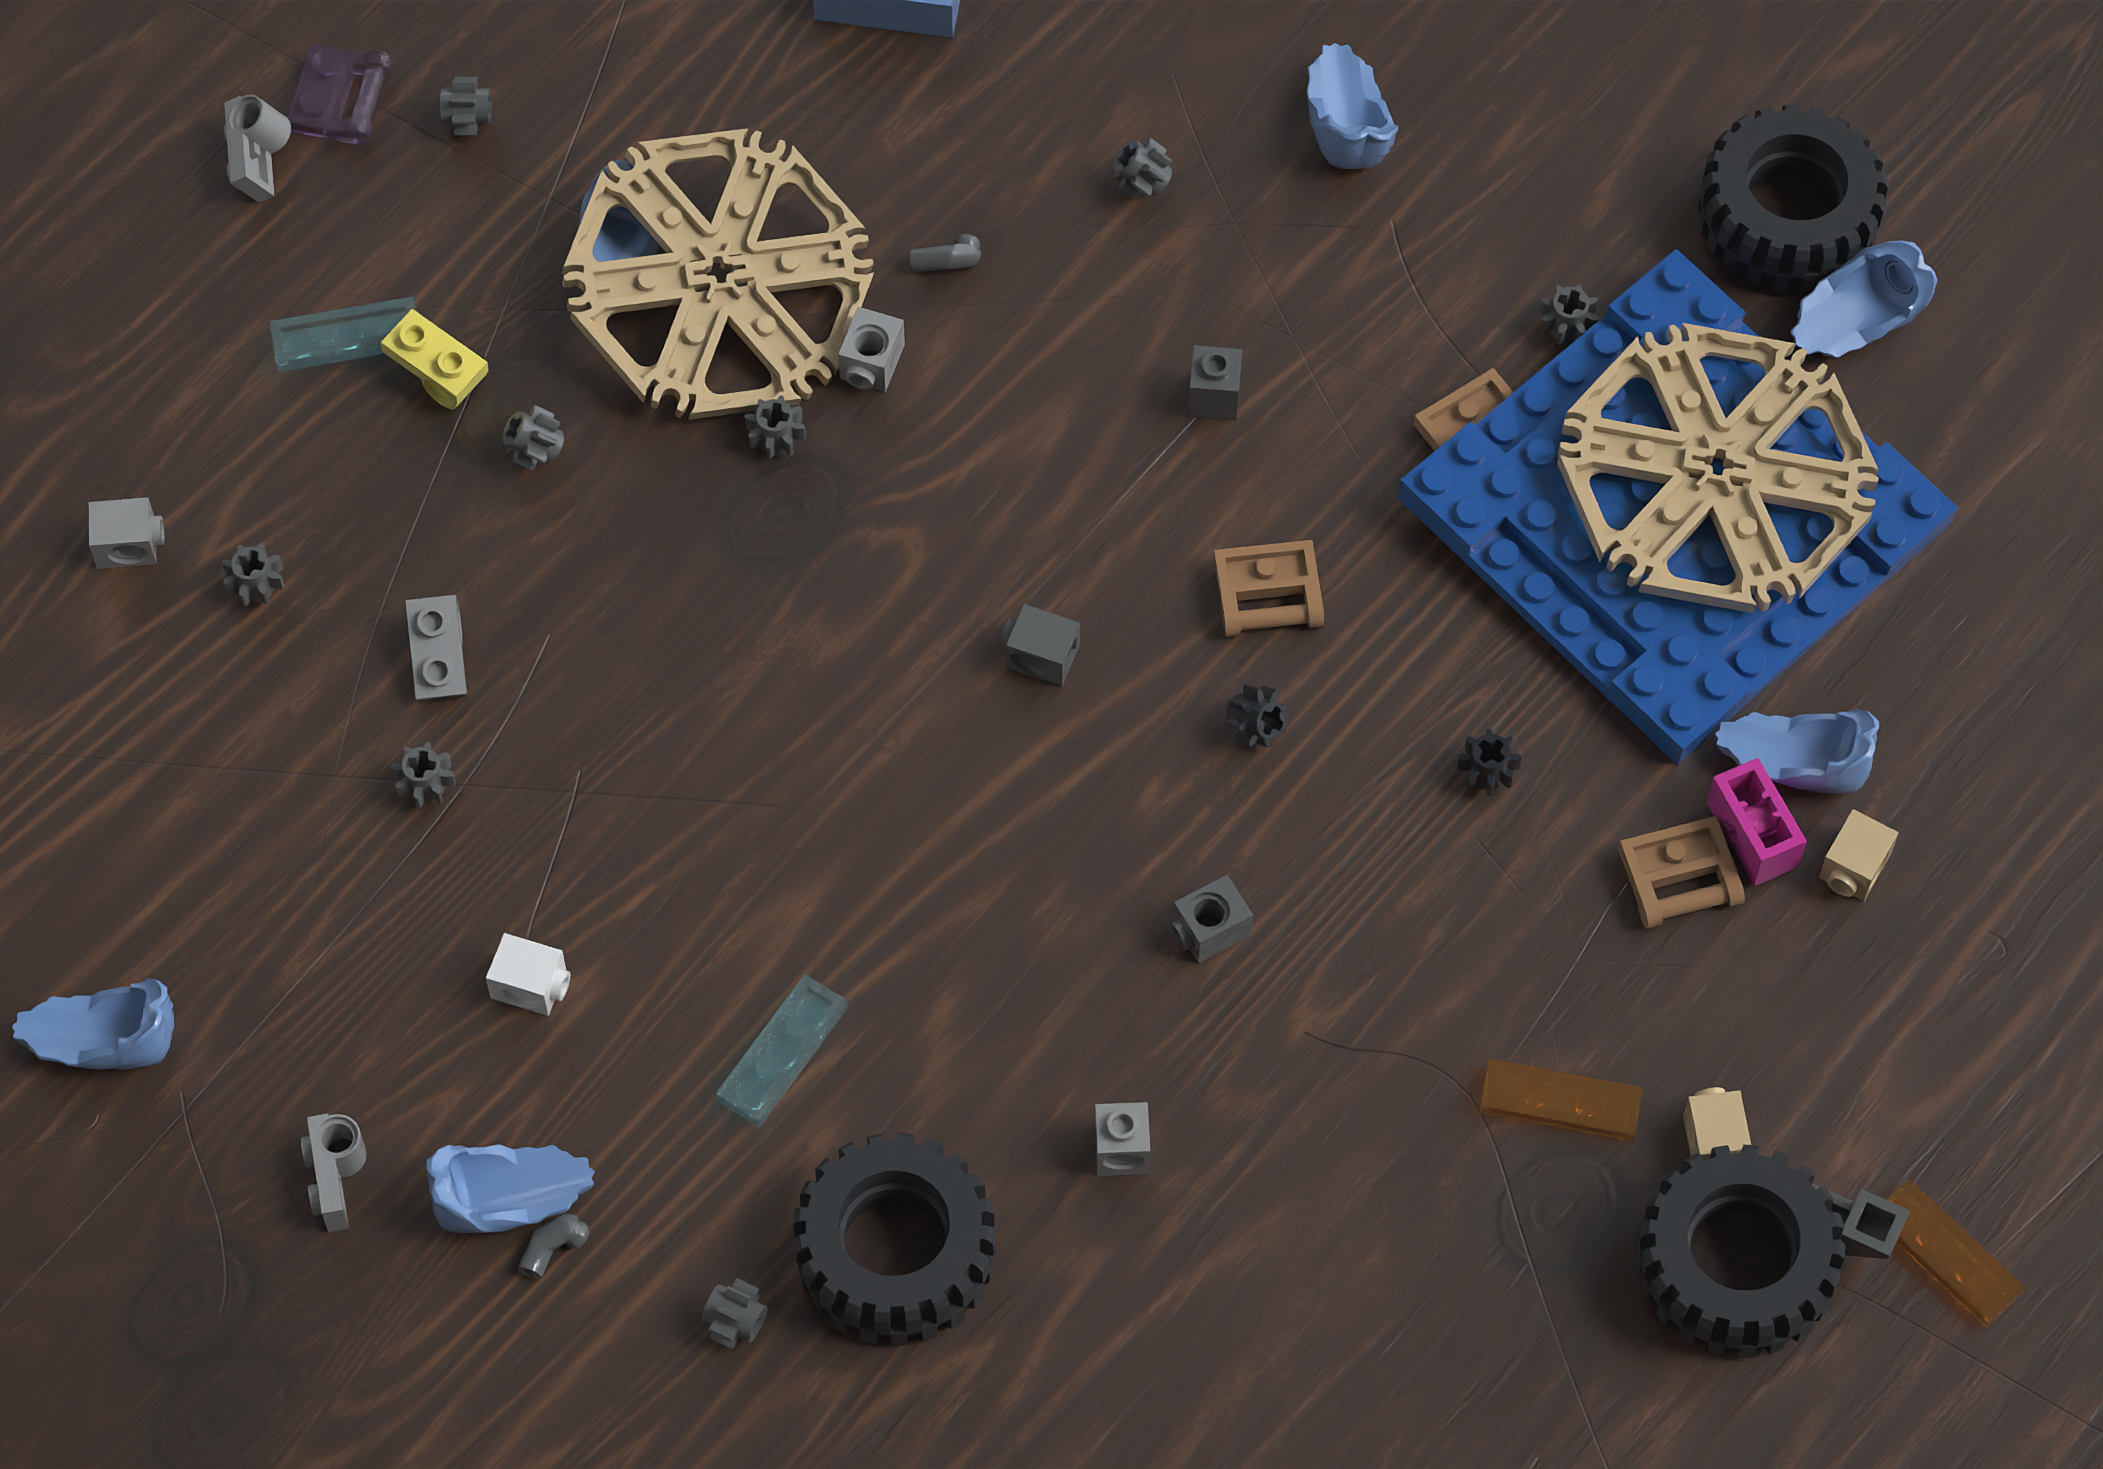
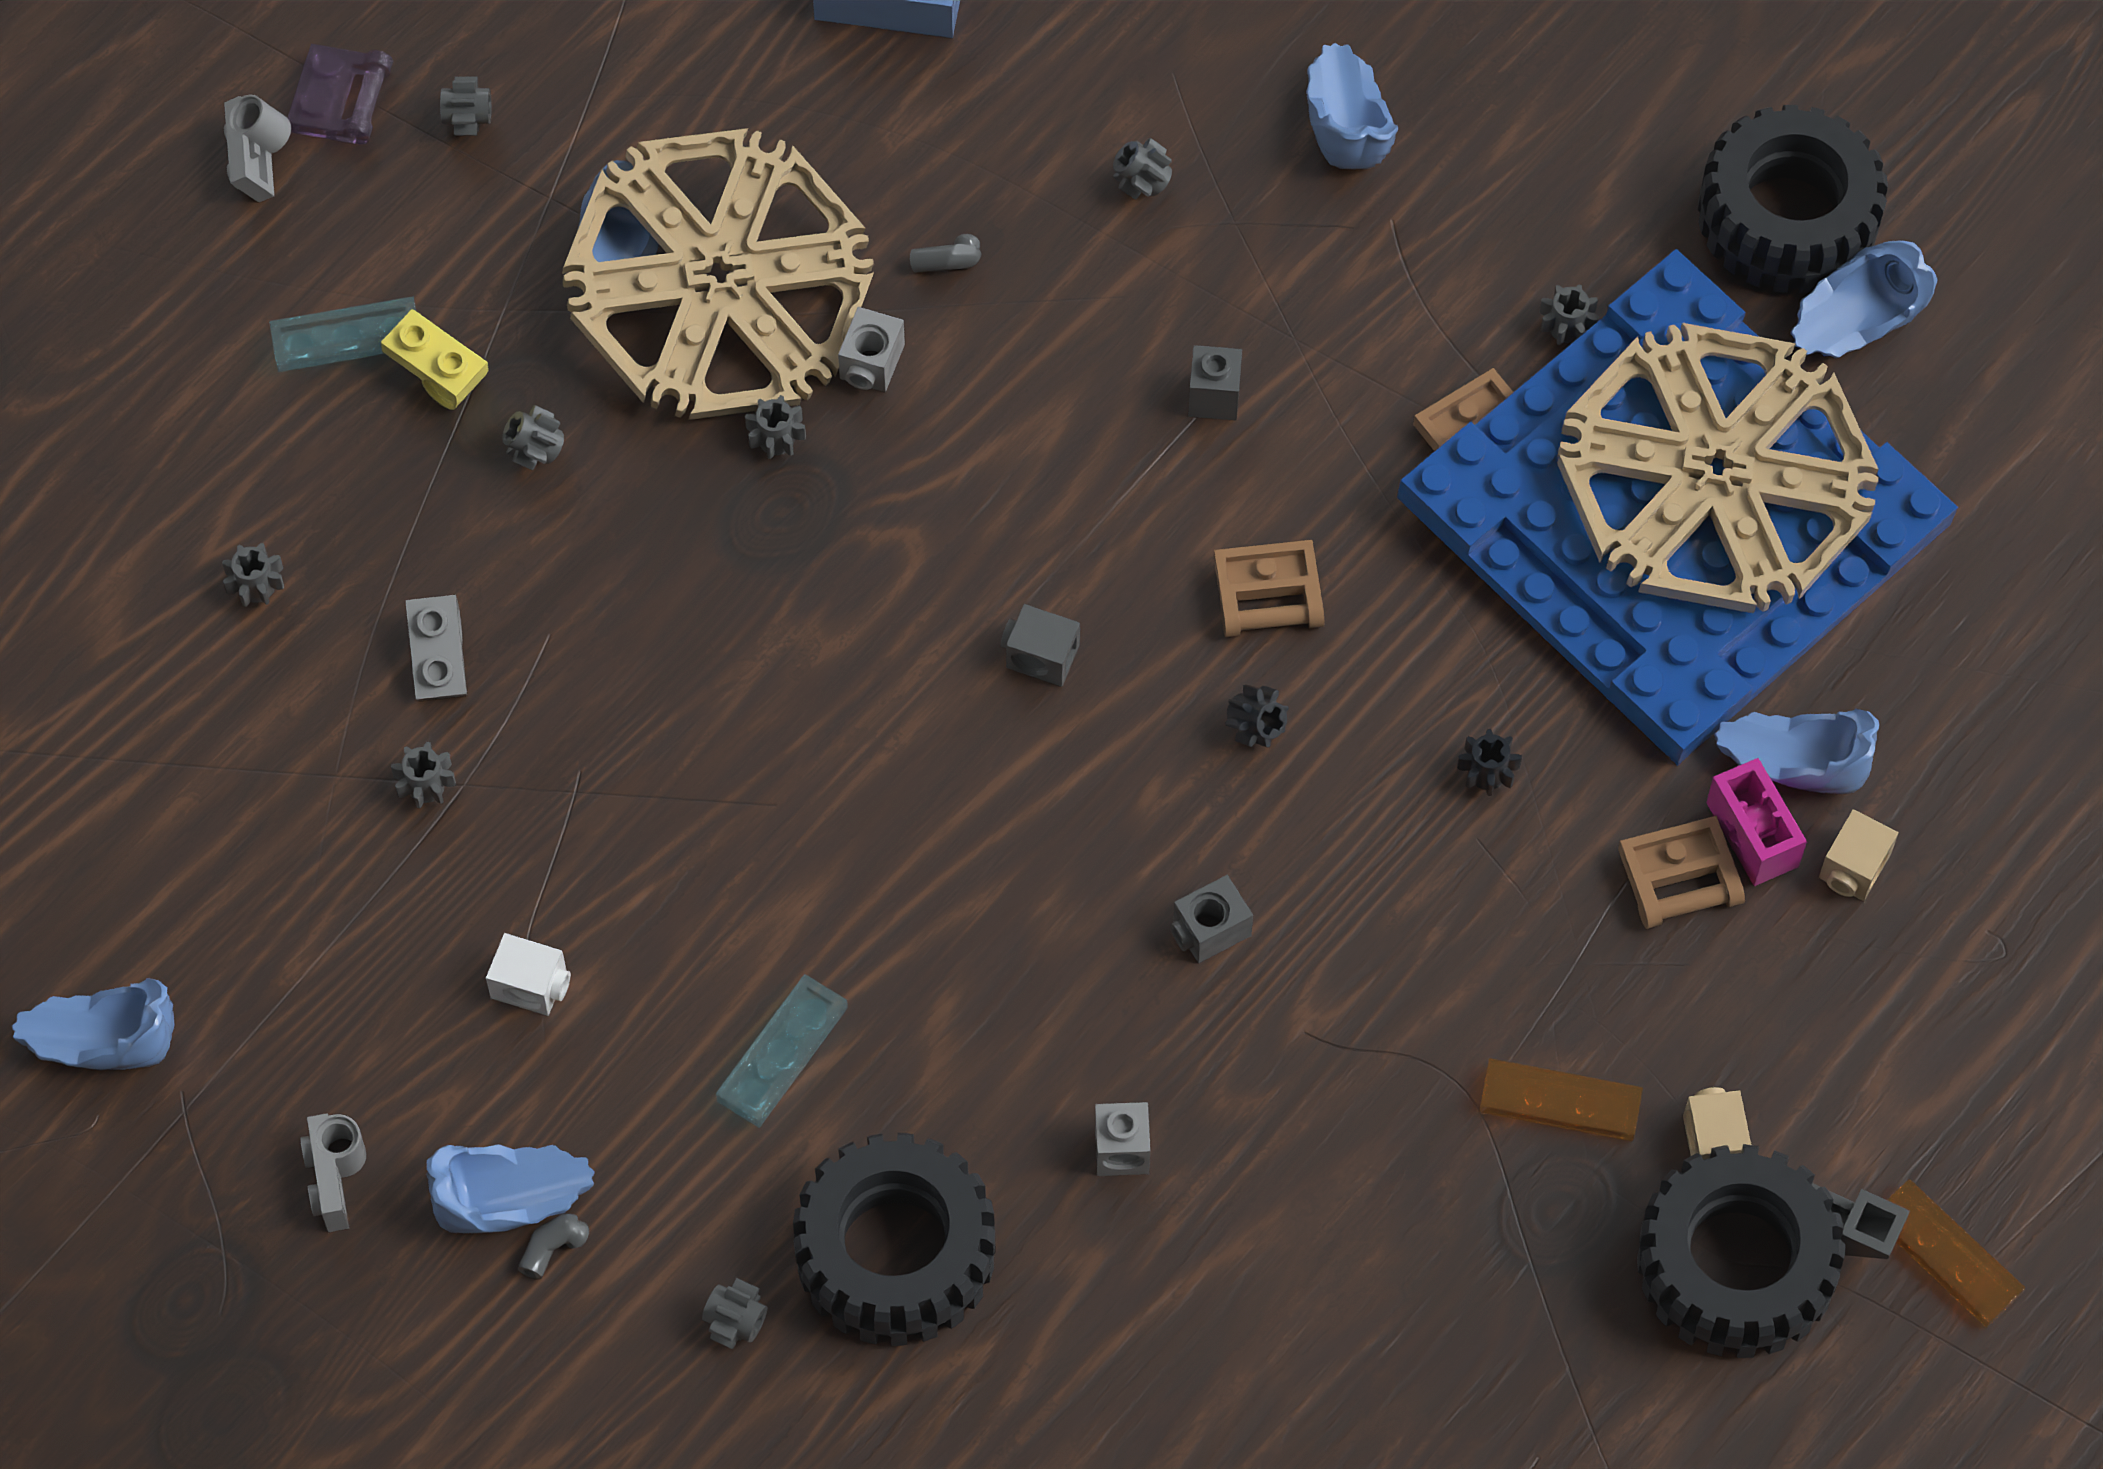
light grey brick [89,498,165,569] -> none

